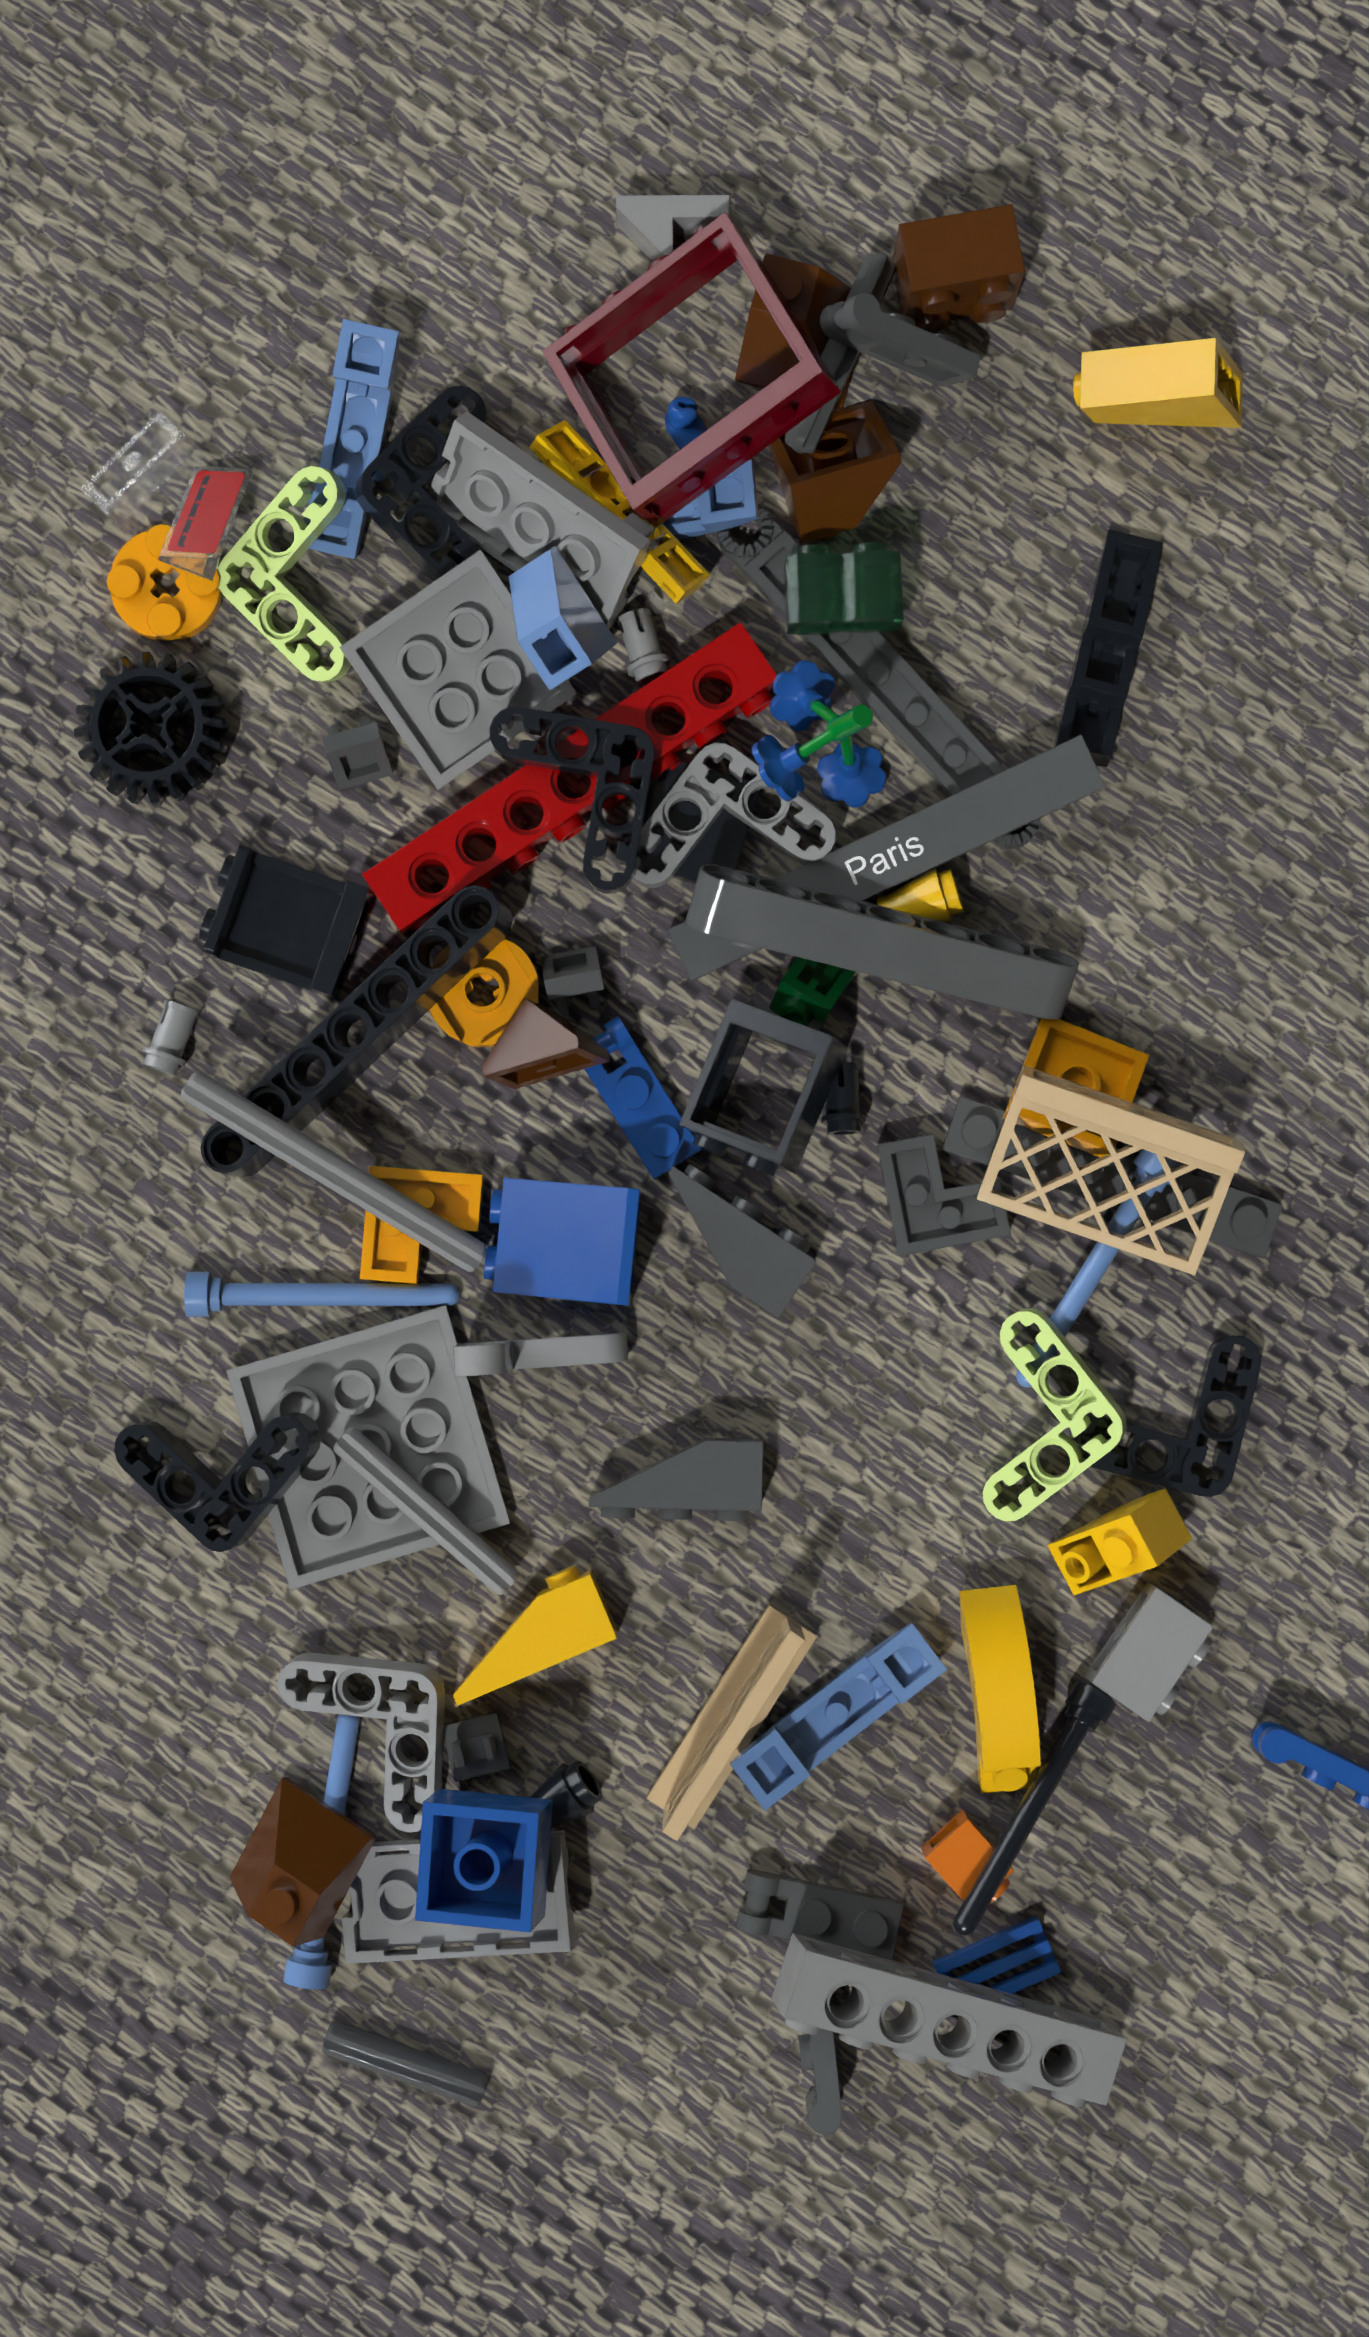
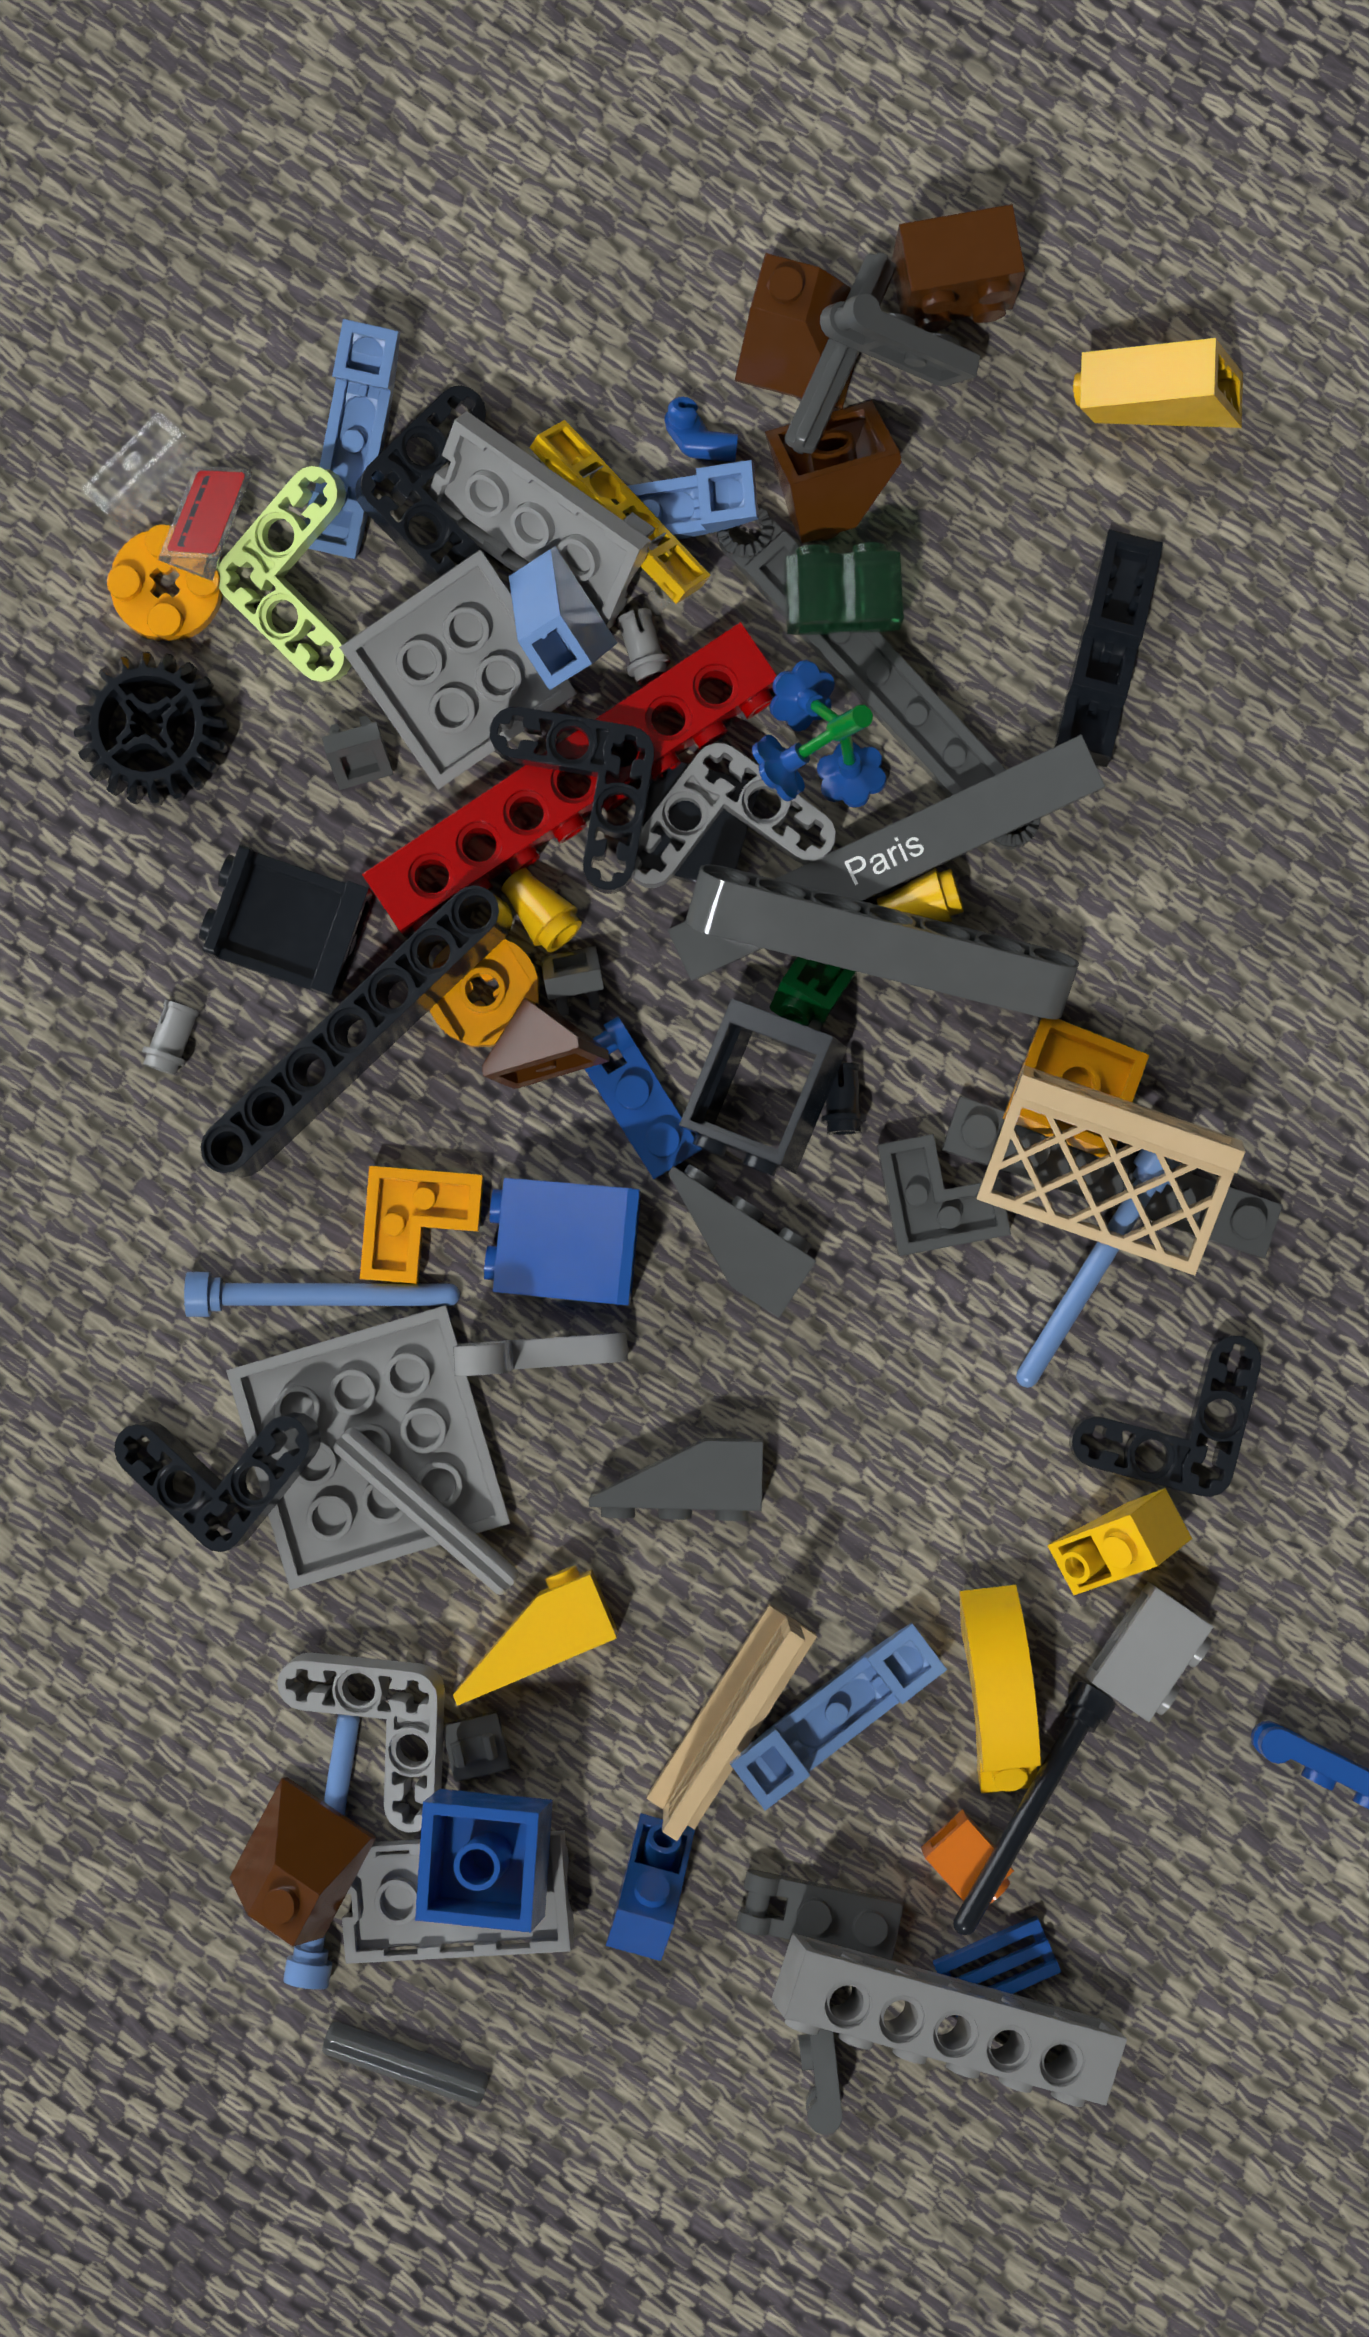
light grey axle [180,1071,486,1272] -> none
black cone [530,1761,602,1829] -> none
dark red window [542,212,842,528] -> none
light grey slope [616,195,729,262] -> none
yellowish green beam [983,1308,1127,1521] -> none
none -> yellow cone [501,868,582,952]
none -> blue slope [606,1813,695,1961]

